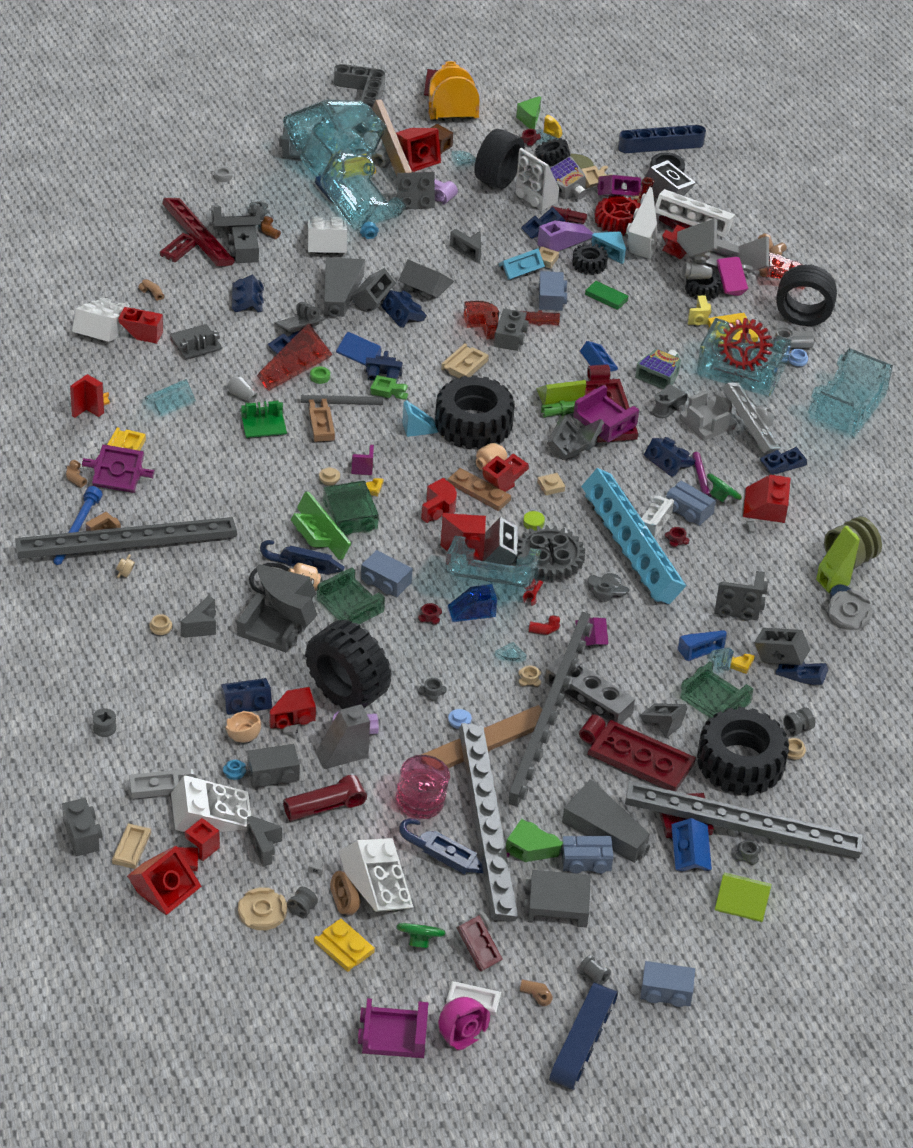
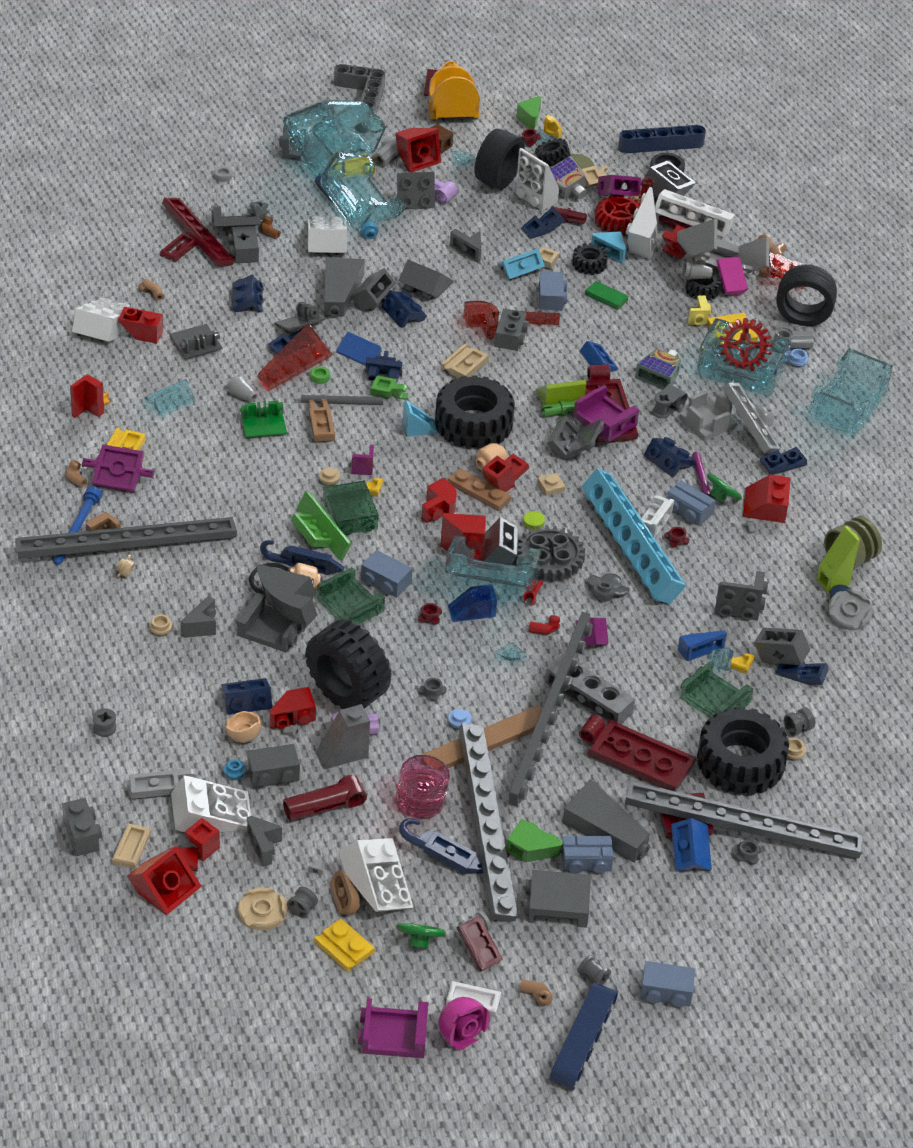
medium nougat tile [371,100,412,176] -> none
tan plate [518,665,541,687] -> none
medium lavender slope [537,221,593,252] -> none
dark grey slope [640,703,687,738] -> none
lime slope [715,872,772,922] -> none

